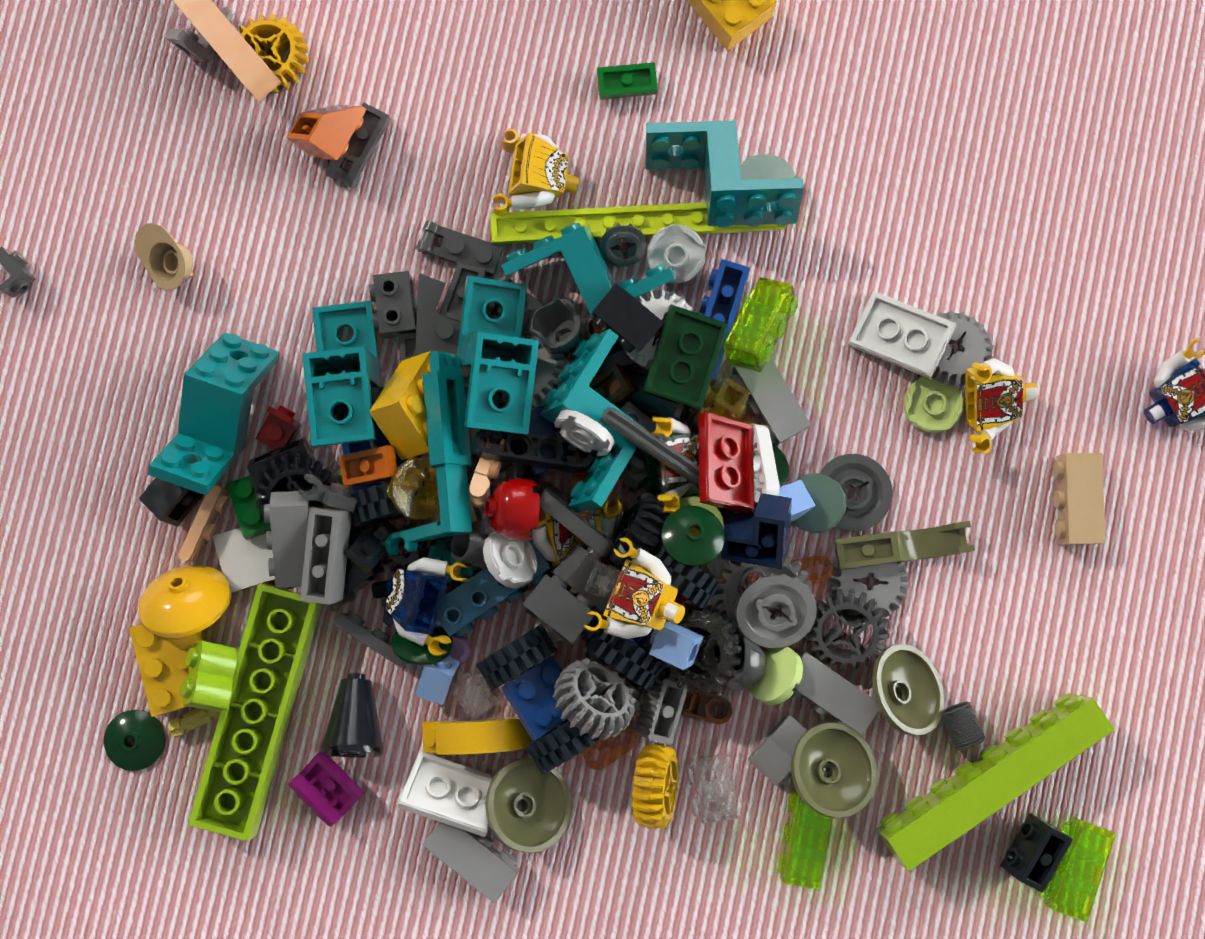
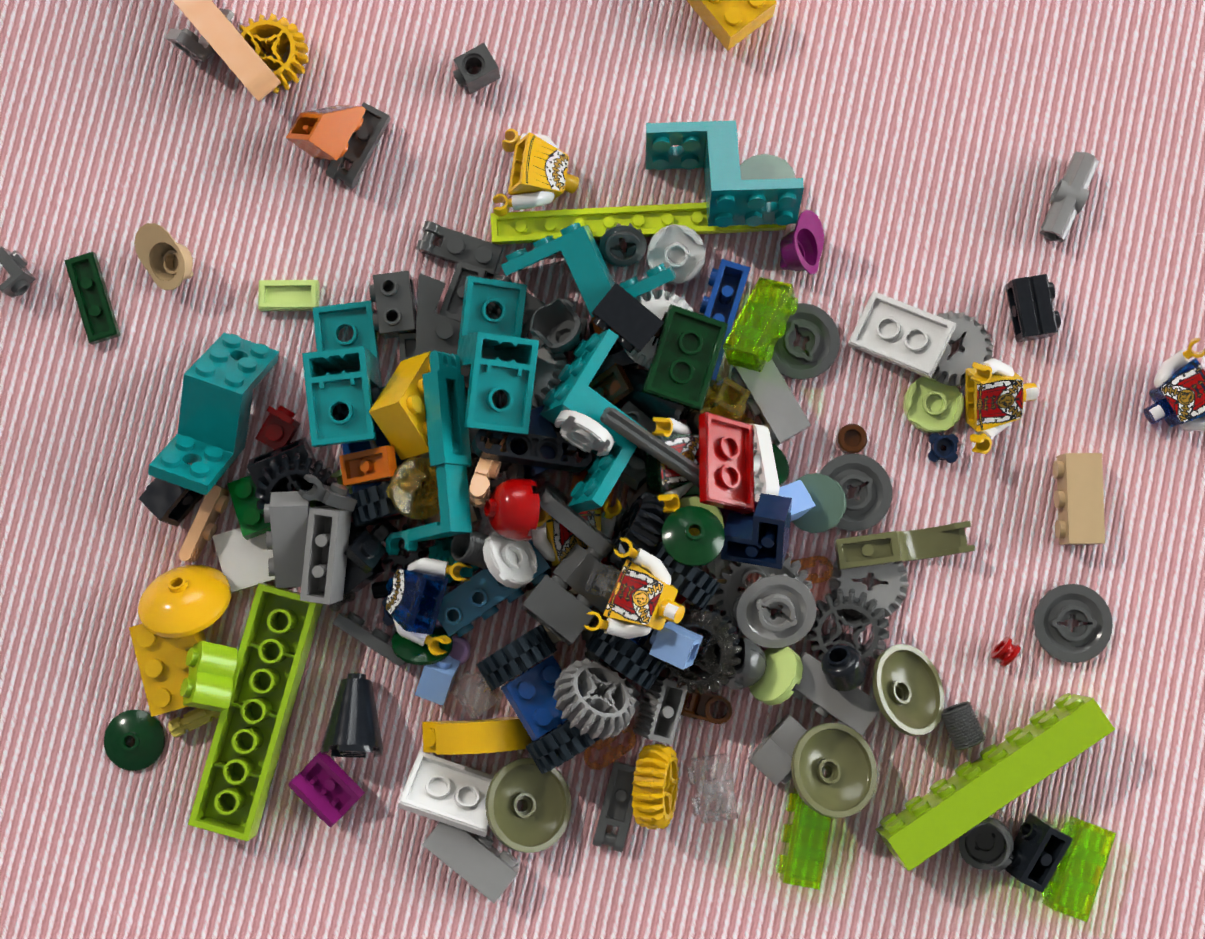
green plate [597,62,658,100] -> none
none -> dark green tile [64,251,121,345]
none -> yellowish green tile [258,280,320,311]
none -> dark grey brick [453,43,500,94]
none -> dark grey plate [592,761,636,853]
none -> dark grey gear [762,303,840,380]
none -> magenta piece [780,210,824,275]
none -> black head [821,645,866,692]
none -> reddish brown tile [836,424,867,454]
none -> dark blue plate [928,433,958,463]
none -> dark grey cap [959,817,1014,872]
none -> red bush [990,637,1021,667]
none -> black brick [1005,274,1061,342]
none -> dark grey gear [1032,584,1113,663]
none -> light grey piece [1039,151,1099,242]

